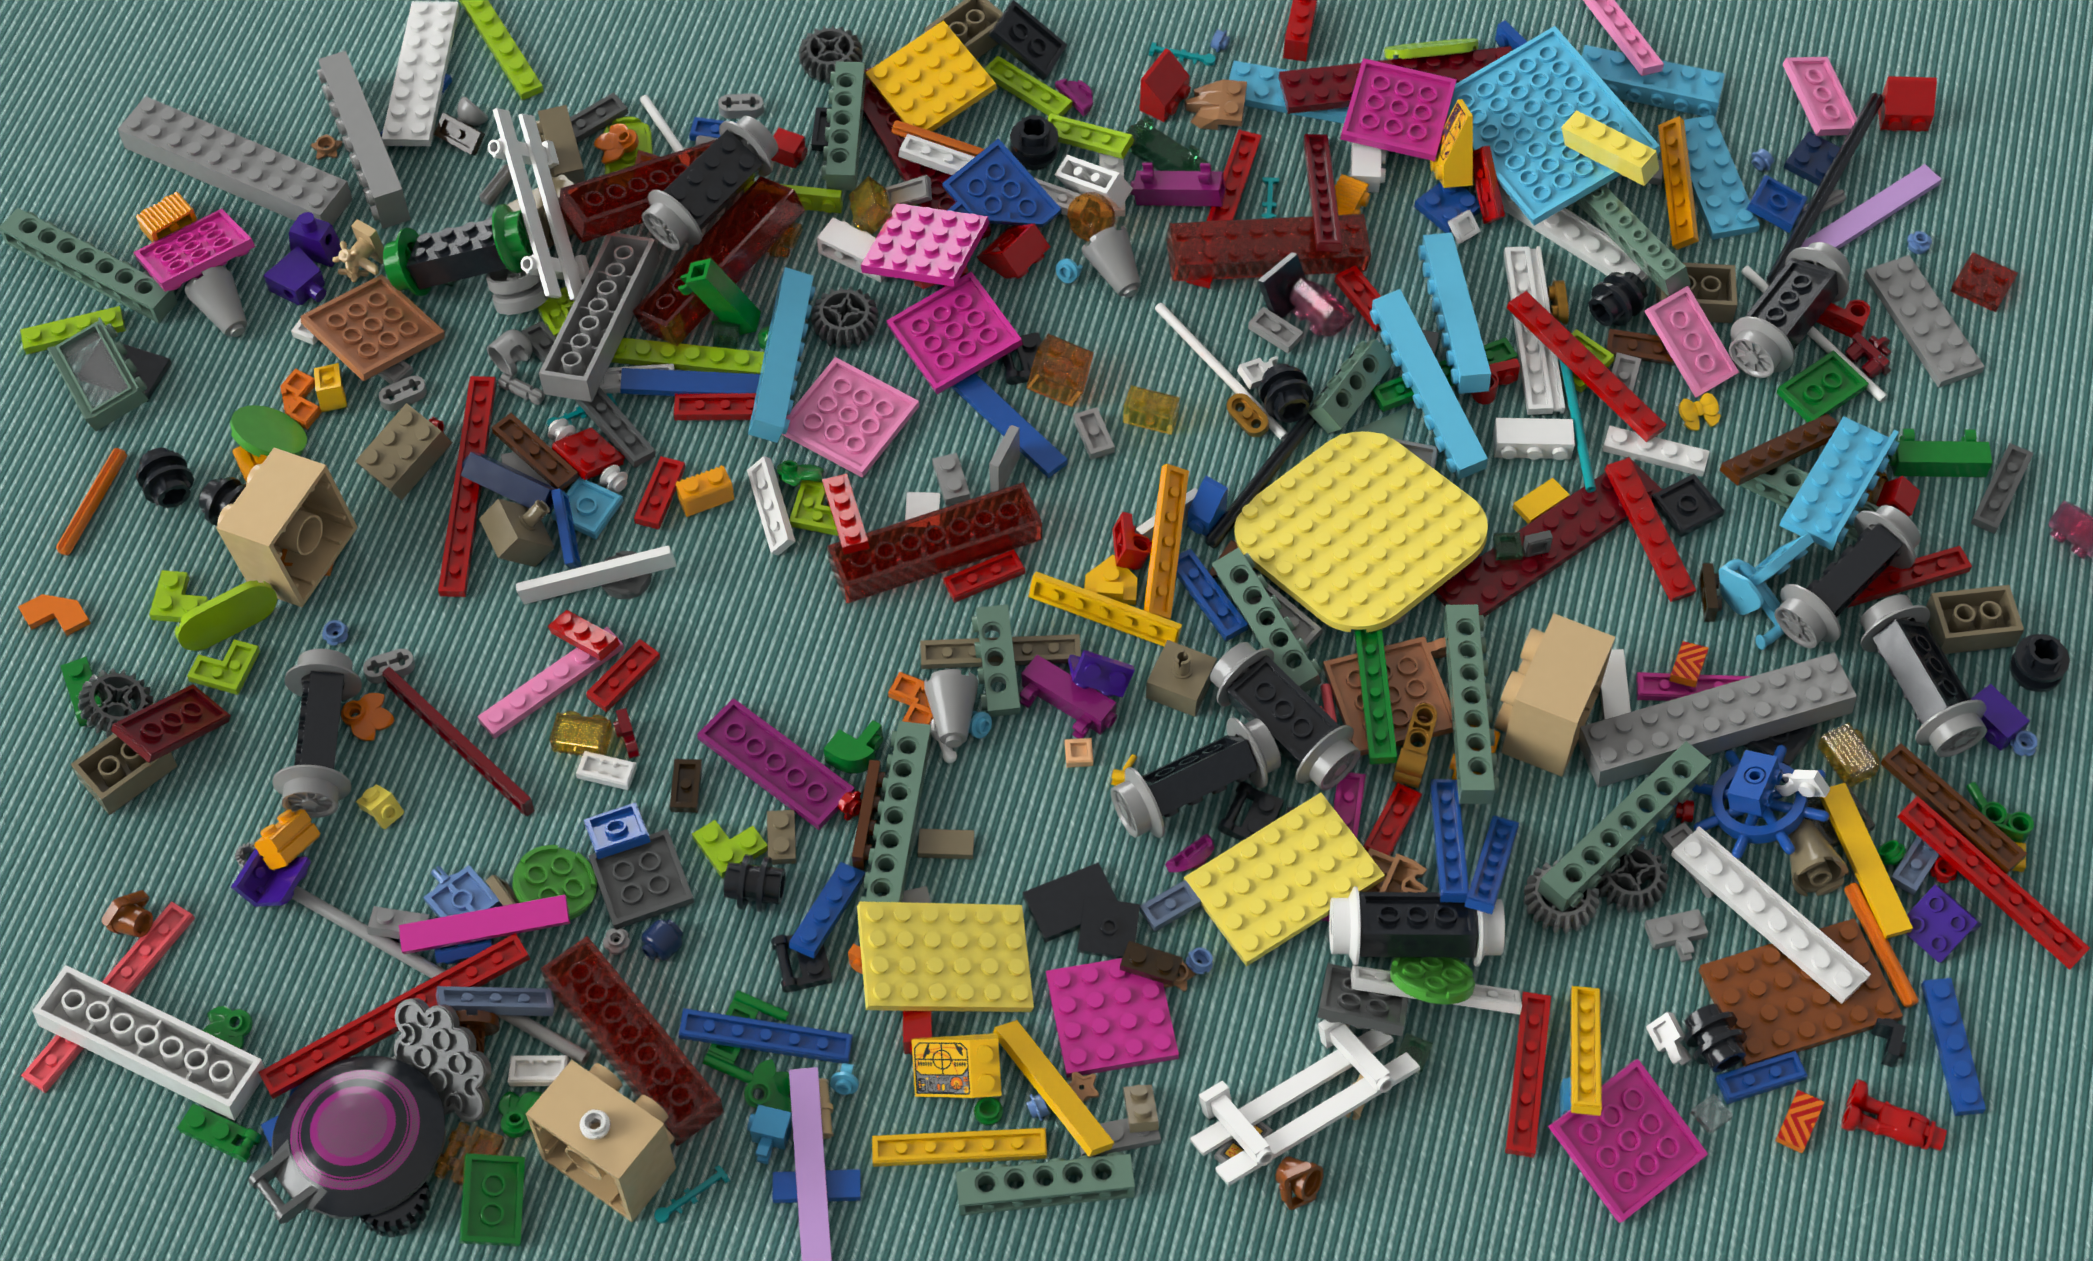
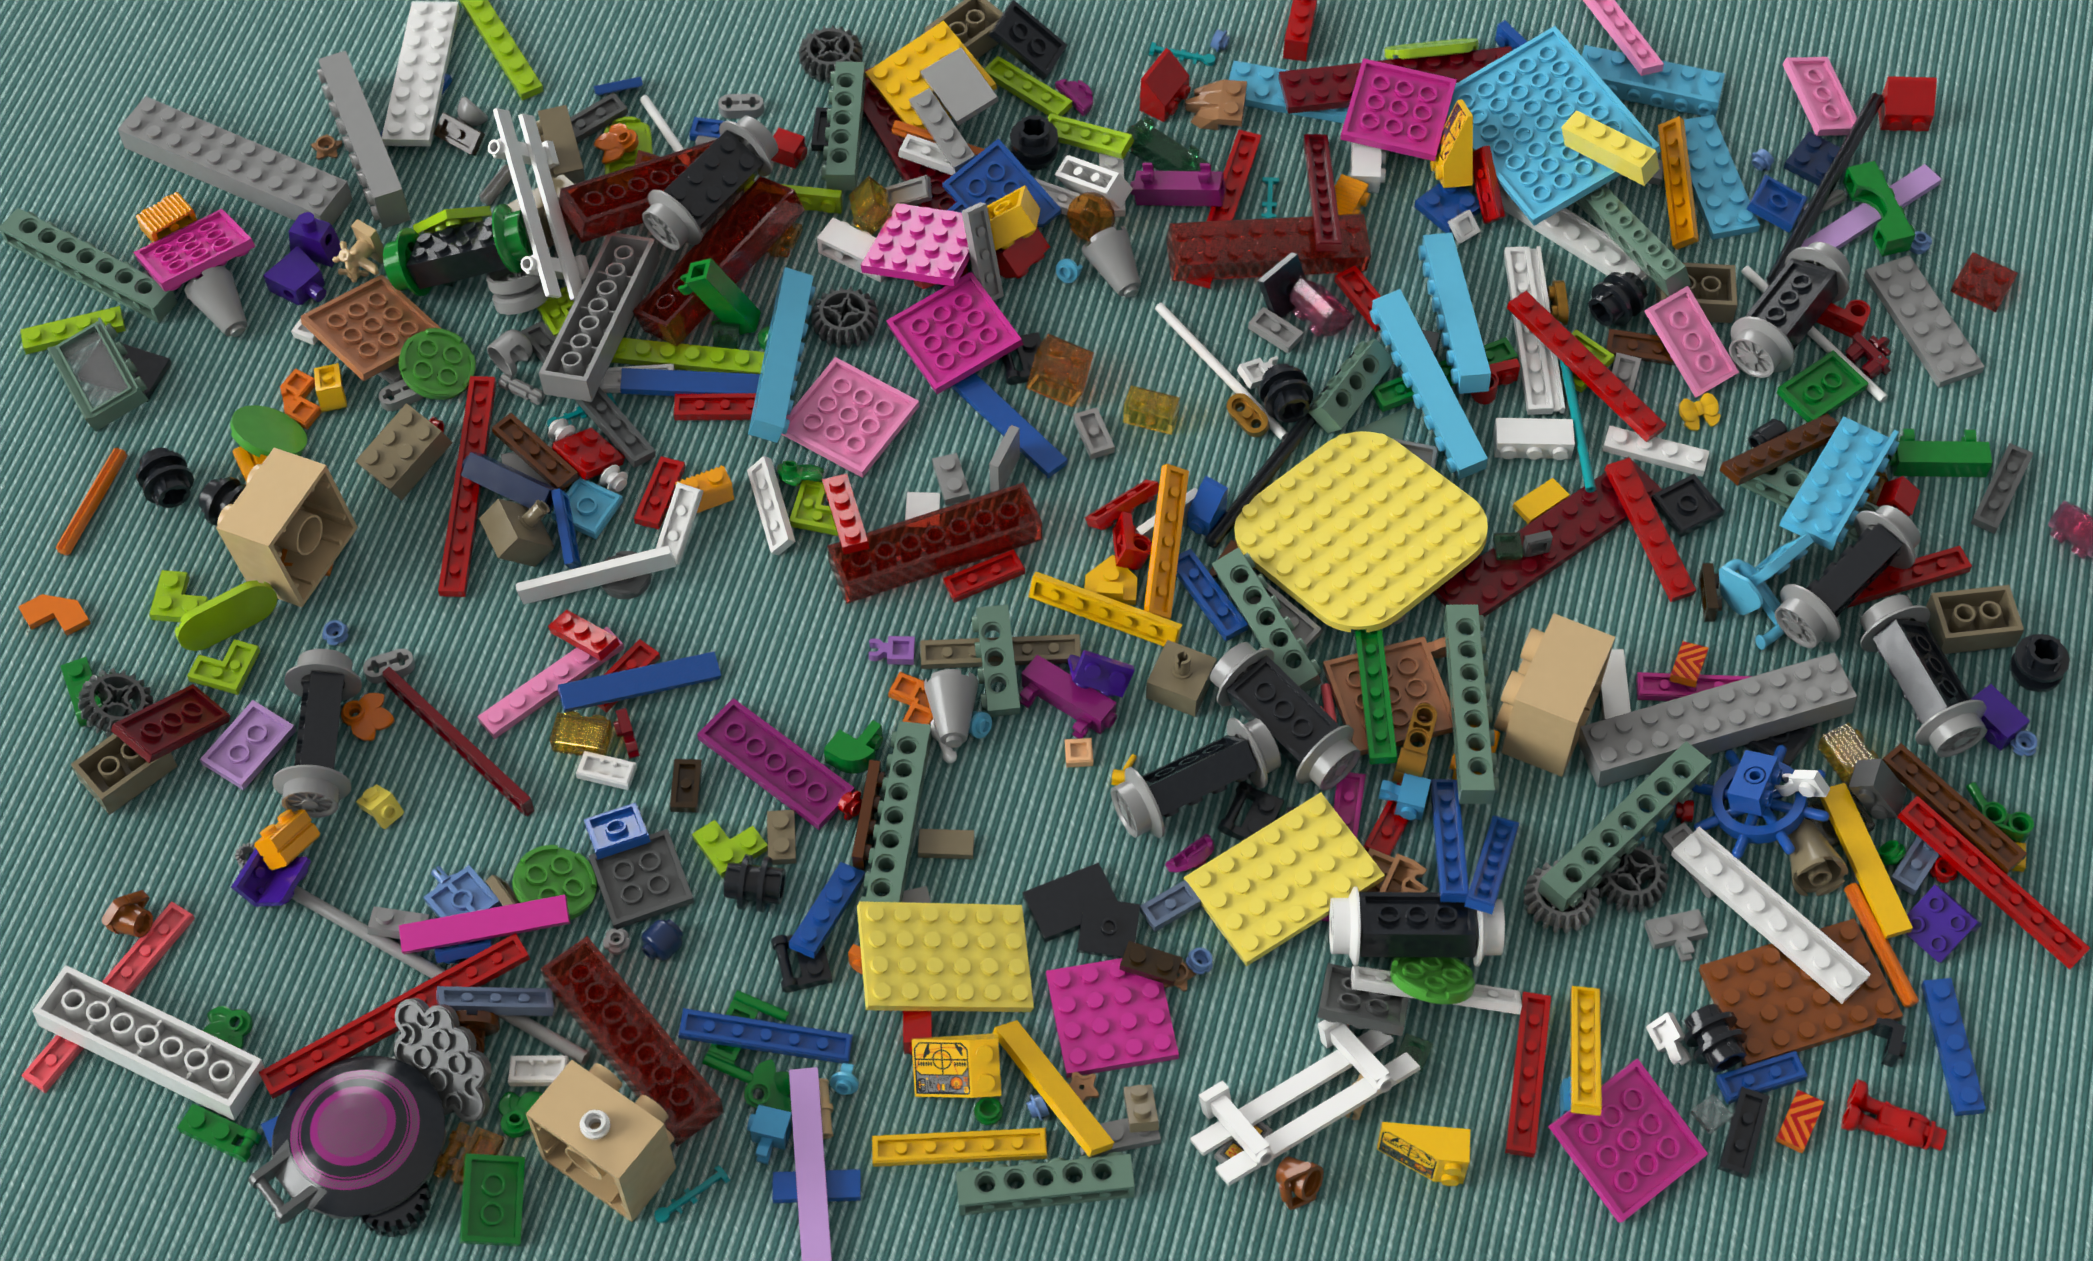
none -> lavender plate [200,700,296,790]
none -> bright green tile [399,328,476,400]
none -> lime plate [413,206,492,235]
none -> blue tile [558,651,721,713]
none -> blue tile [593,76,643,95]
none -> white tile [656,482,704,565]
none -> medium lavender plate [869,636,915,665]
none -> light grey plate [909,88,975,172]
none -> light grey tile [920,47,999,126]
none -> light grey plate [961,202,1004,301]
none -> yellow brick [987,185,1041,251]
none -> red plate [1084,479,1159,530]
none -> yellow slope [1377,1122,1470,1186]
none -> dark azure brick [1378,773,1431,820]
none -> black plate [1718,1087,1770,1179]
none -> black brick [1748,419,1788,448]
none -> green arch [1843,161,1915,257]
none -> dark grey brick [1849,759,1907,819]

